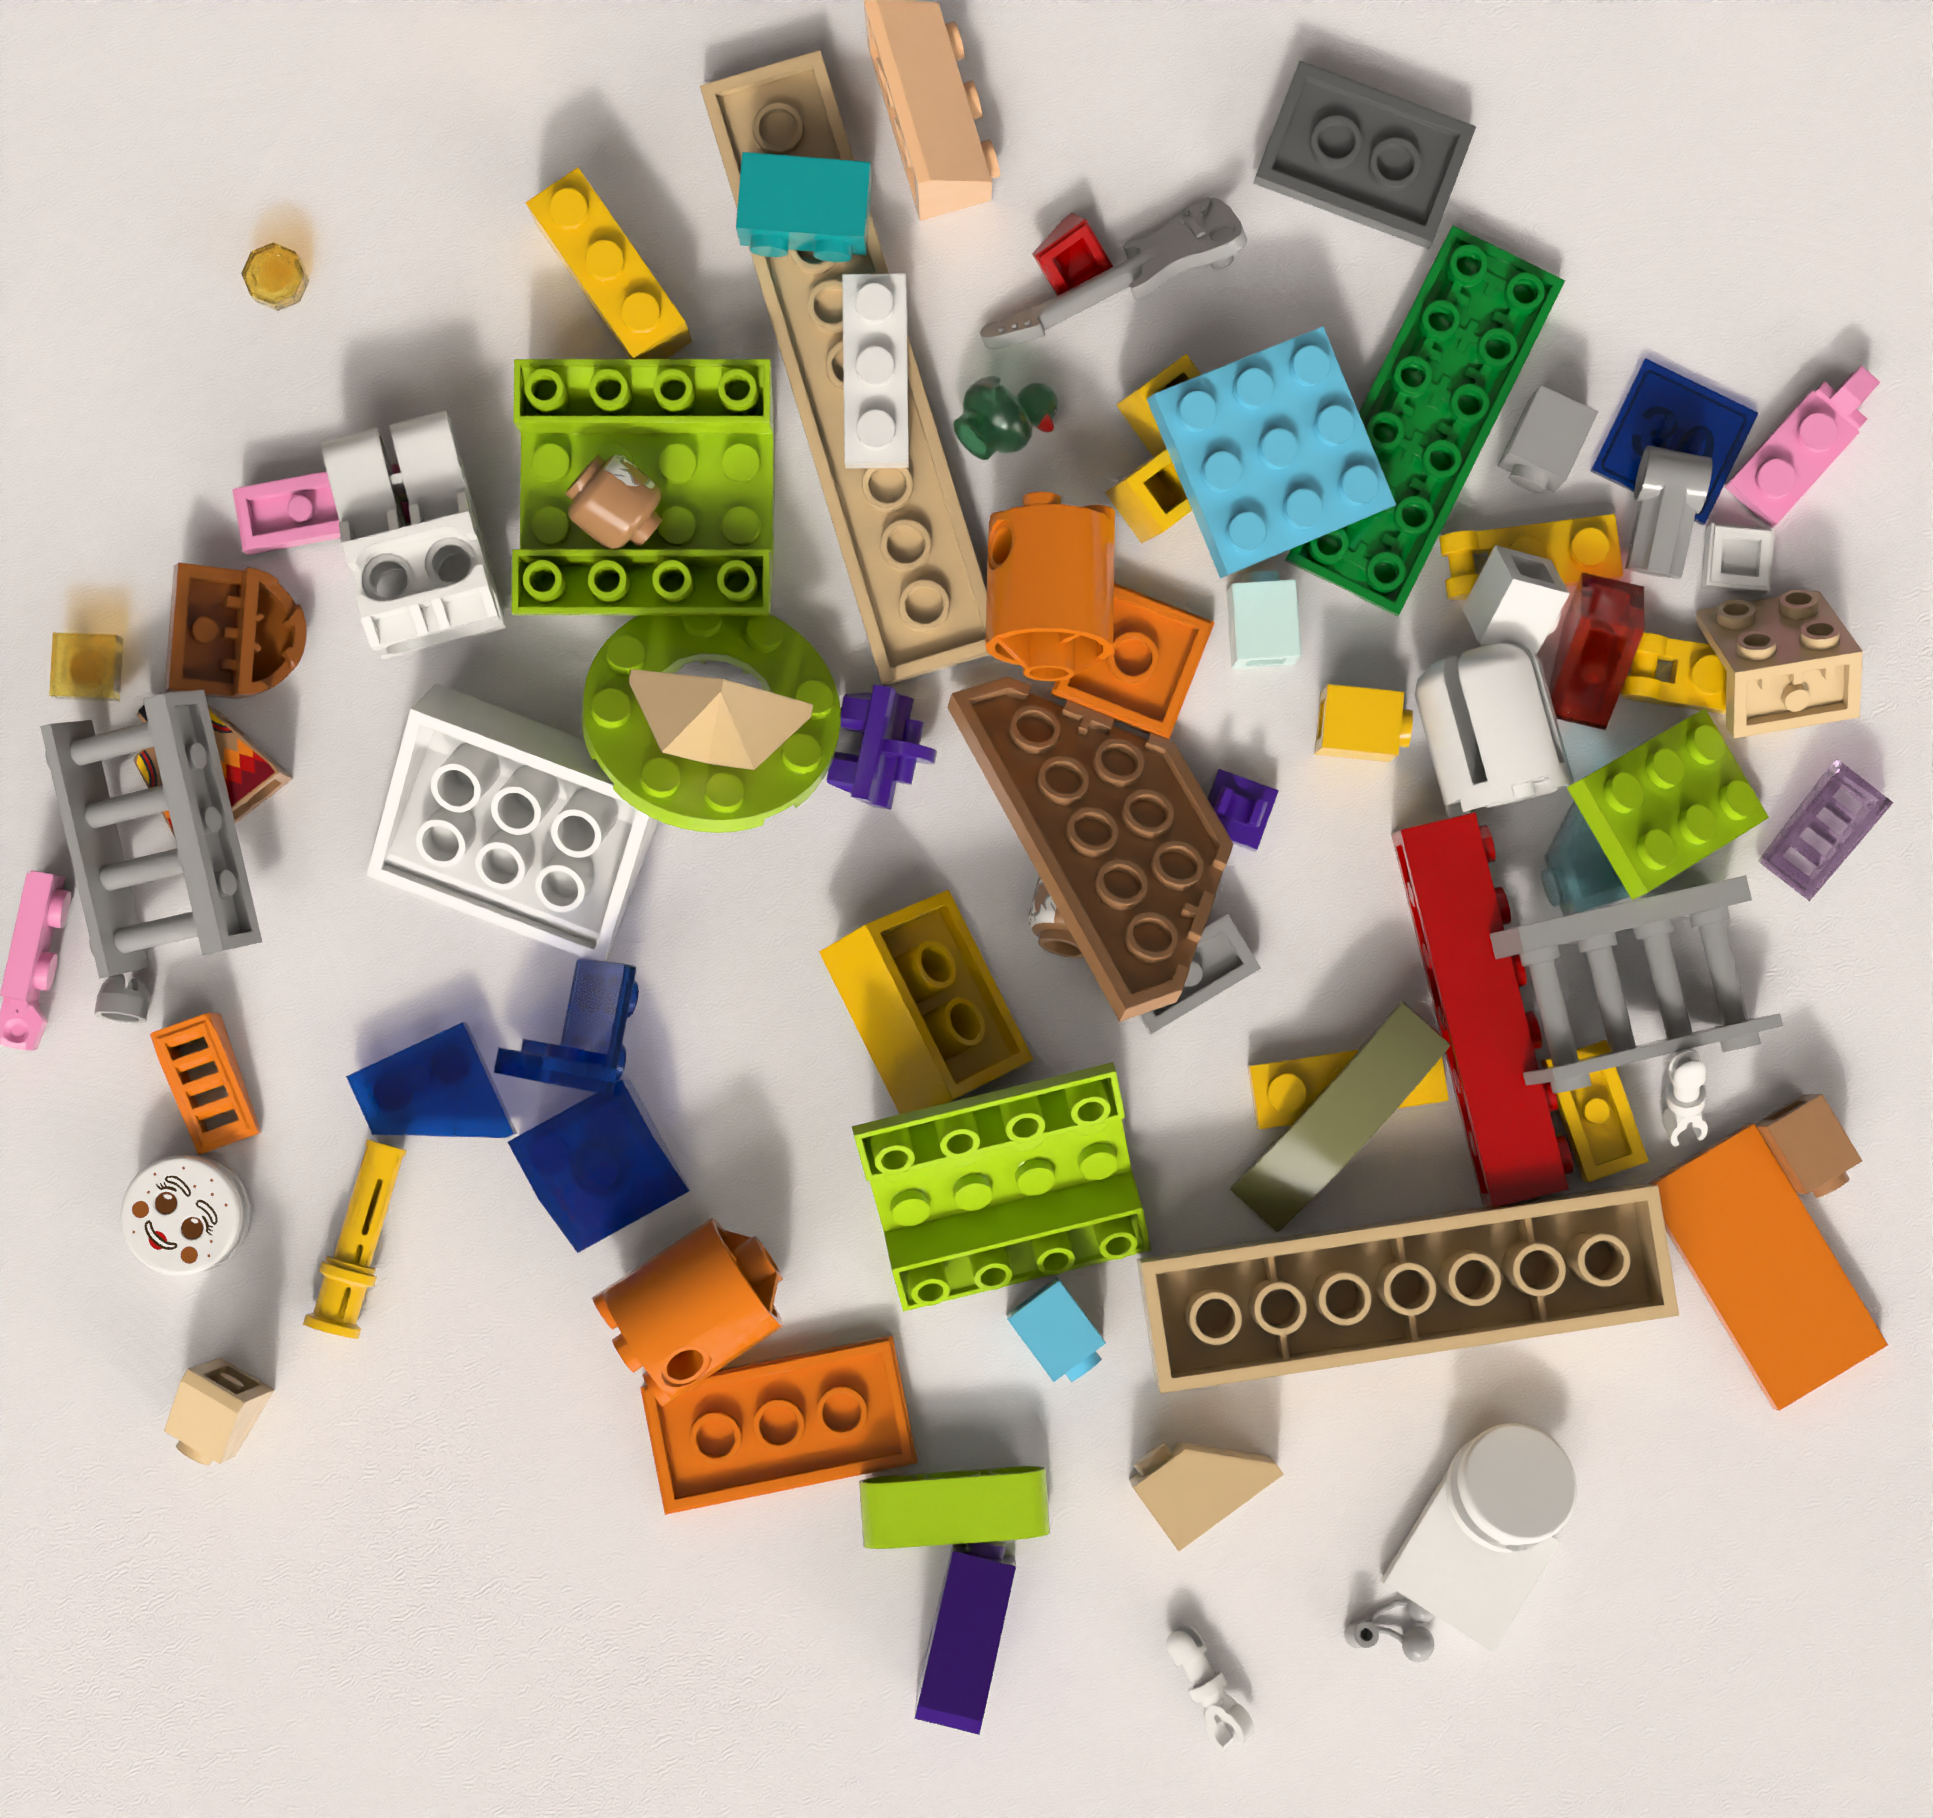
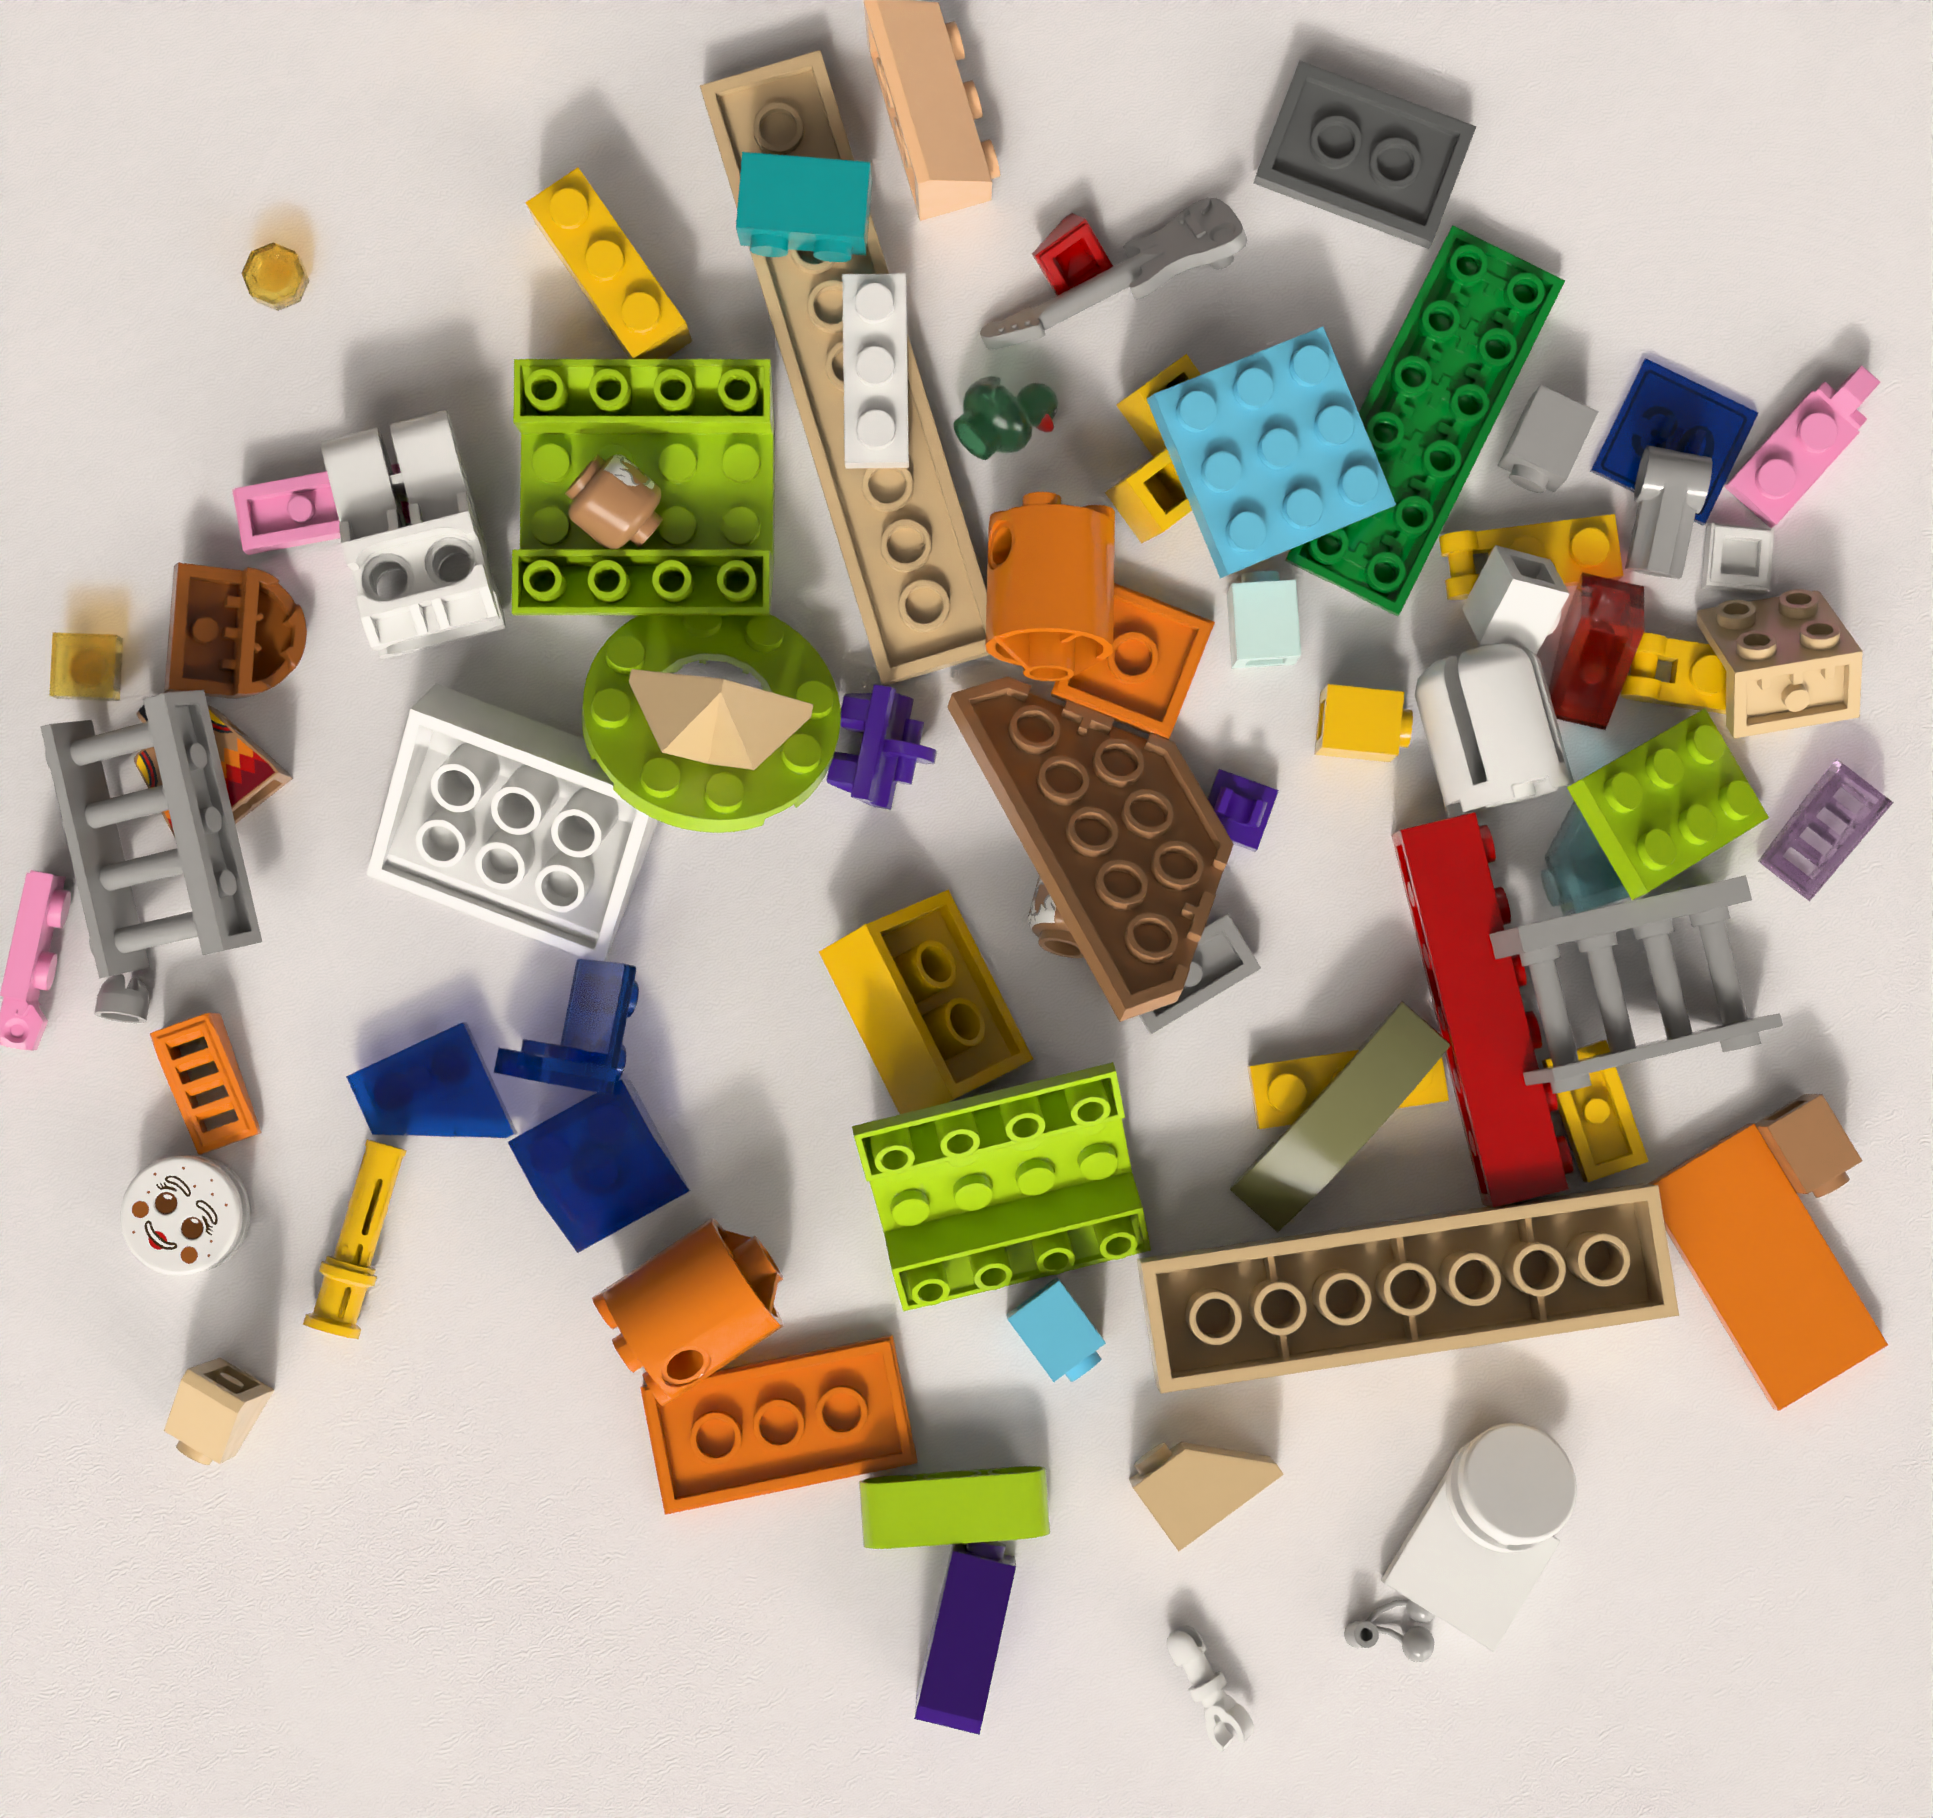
white piece [1662,1049,1708,1147] -> none

